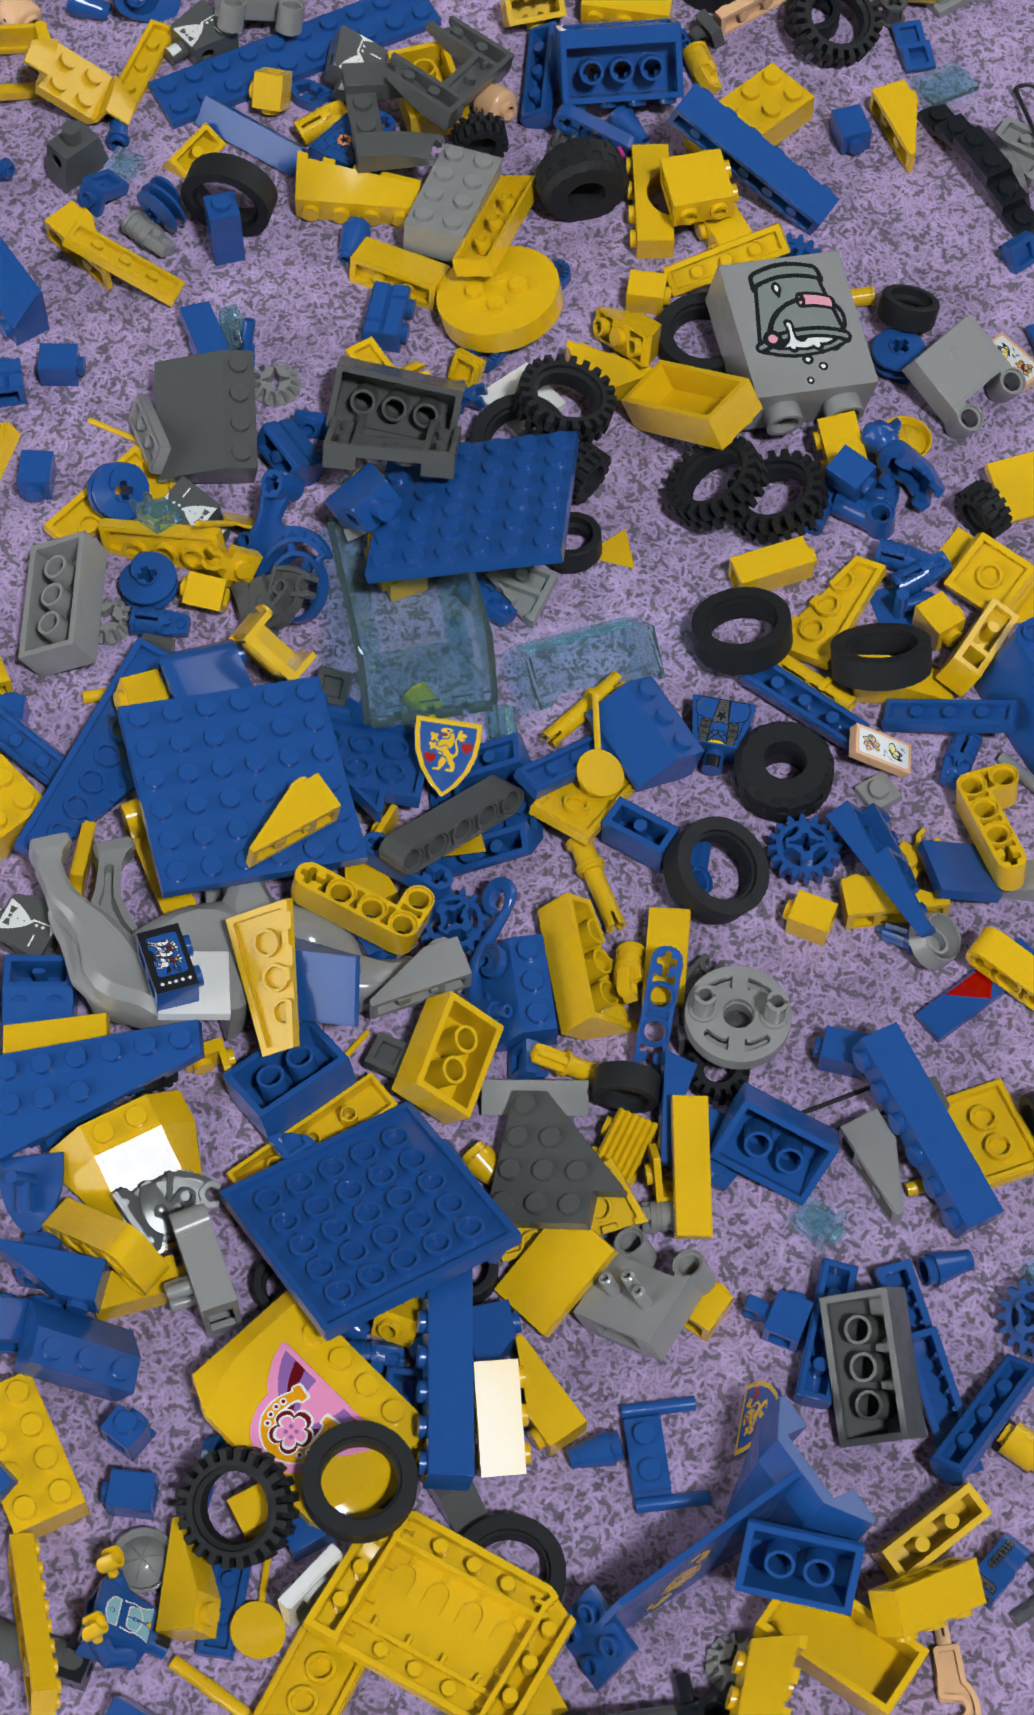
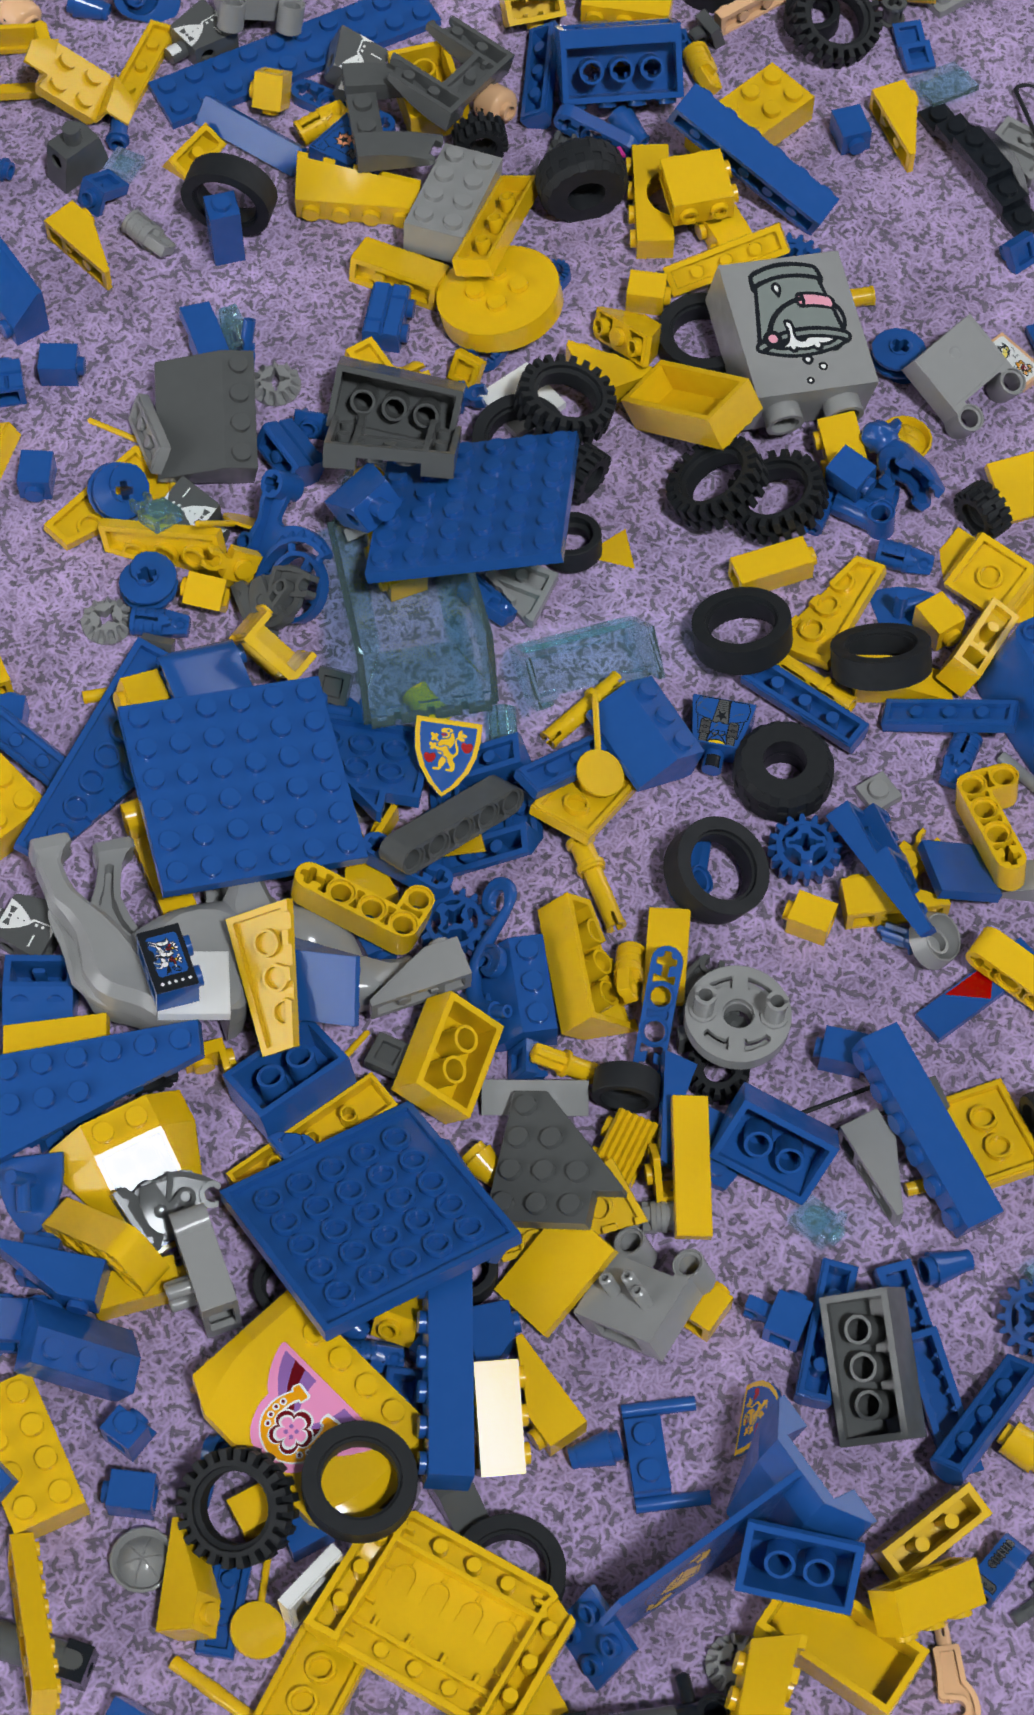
light grey brick [18,531,108,677] -> none
yellow tile [61,220,186,307] -> none
yellow tile [69,820,96,897] -> none
blue torso [74,1545,171,1670] -> none
blue piece [136,175,186,233] -> none
yellow slope [246,773,341,868] -> none
blue cone [338,217,371,264] -> none
blue brick [601,796,679,873] -> none
tile [849,723,912,777] -> none
black tyre [877,284,940,333] -> none
blue hinge [890,551,952,597] -> none

